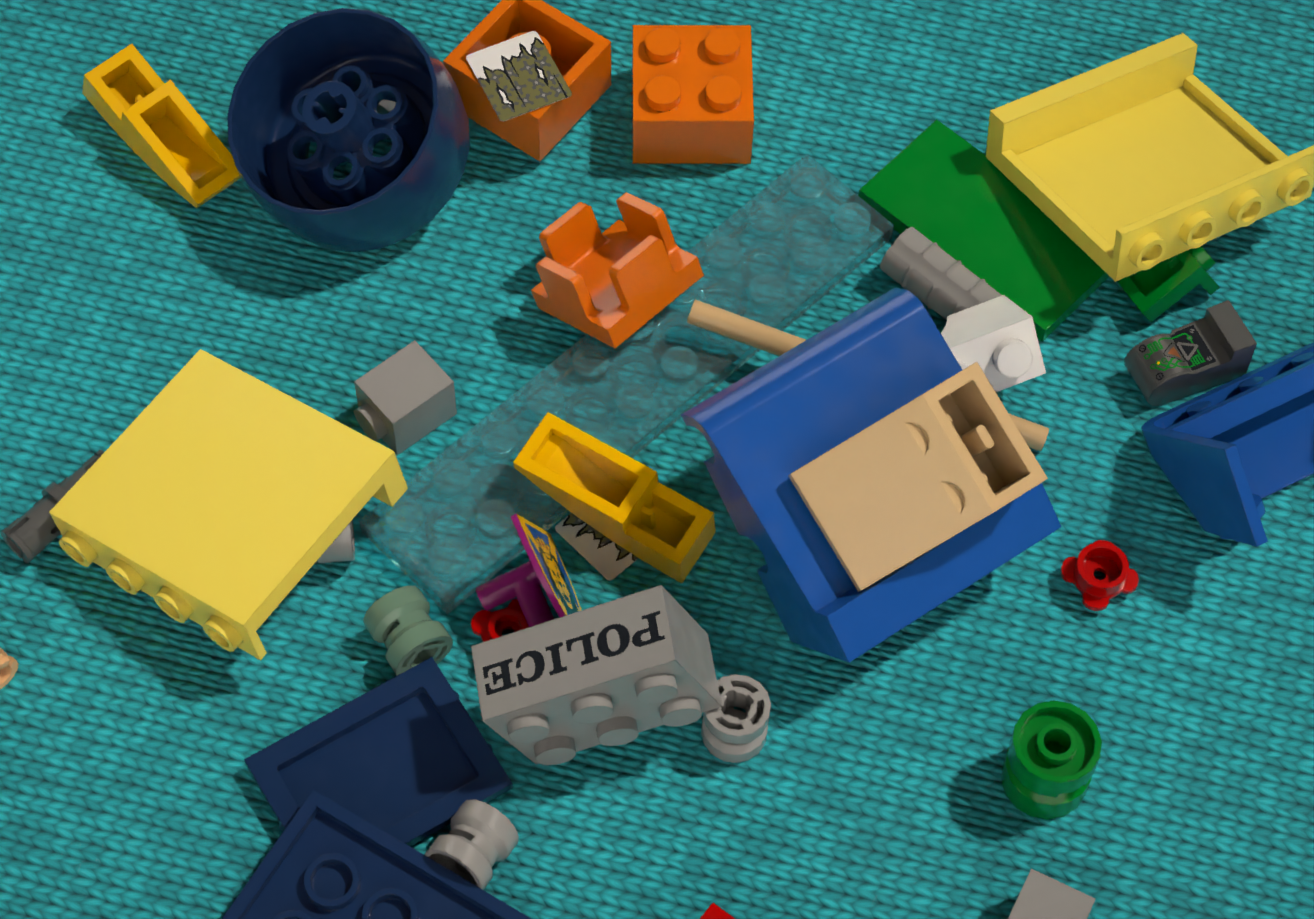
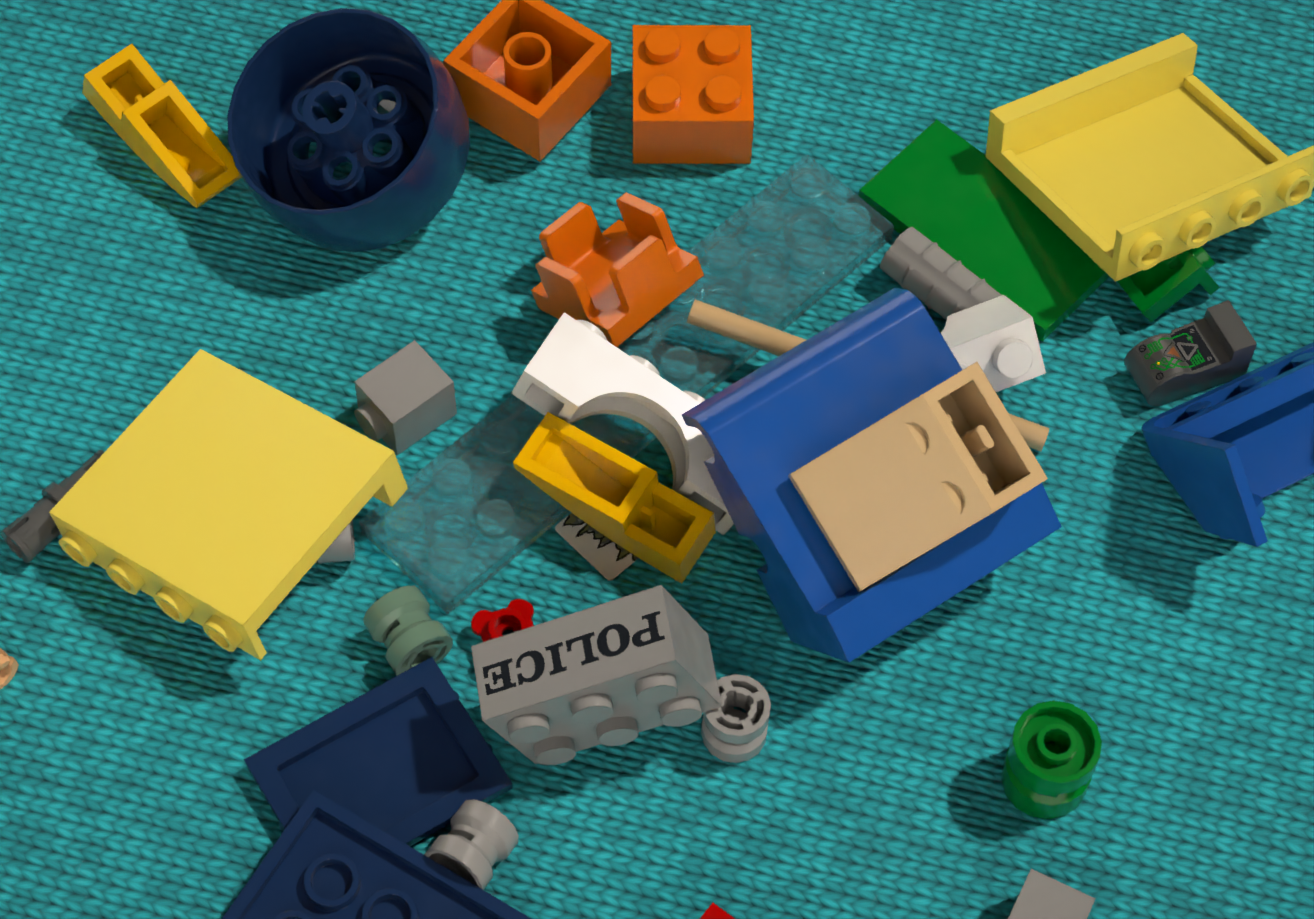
sticker [466,31,572,121] -> none
magenta shield [476,514,582,627] -> none
red plate [1060,540,1139,611] -> none
none -> white arch [511,312,734,535]

